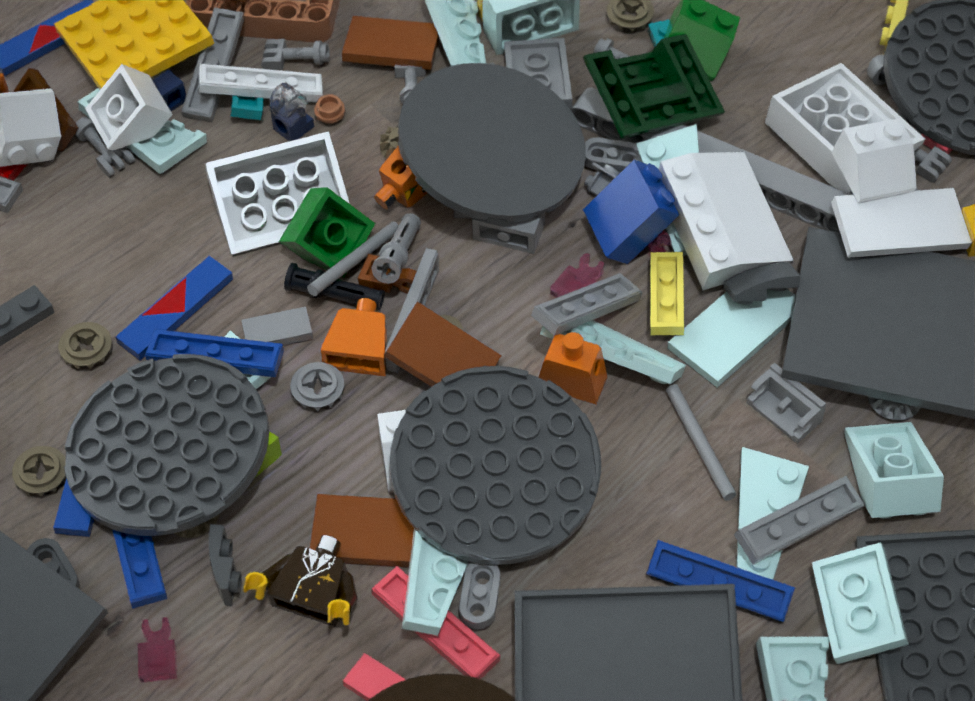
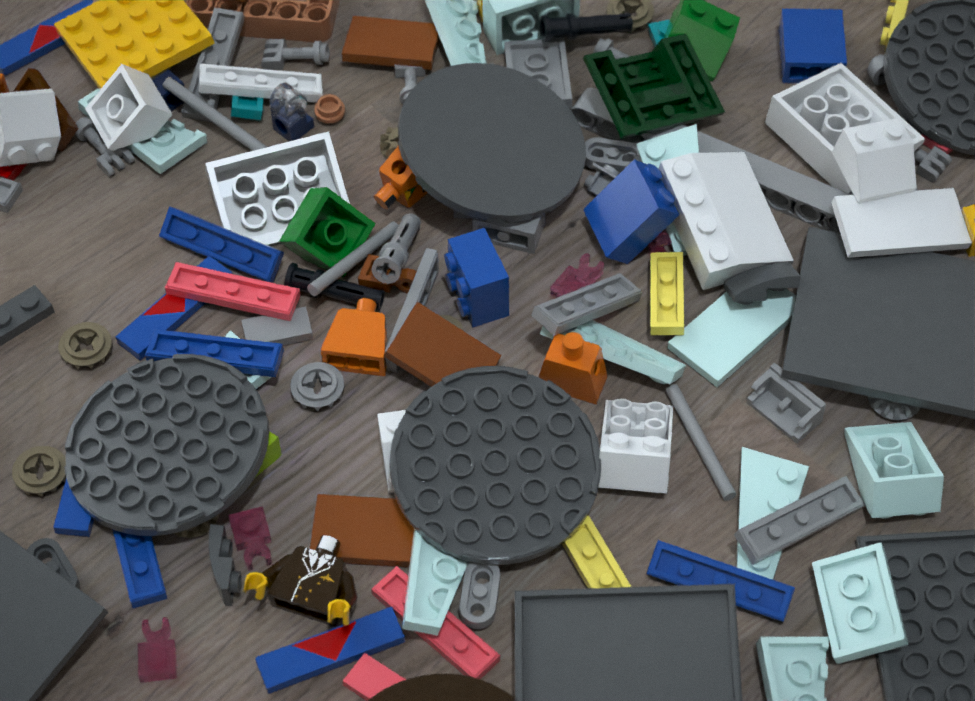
none -> blue tile [159,206,284,282]
none -> light grey bar [162,77,267,151]
none -> coral tile [165,262,301,321]
none -> clear pink plate [229,506,272,571]
none -> blue tile [255,606,405,694]
none -> blue brick [444,228,509,327]
none -> black pin [540,13,633,42]
none -> light yellow plate [562,515,631,588]
none -> white slope [599,399,673,494]
none -> blue brick [779,9,847,83]

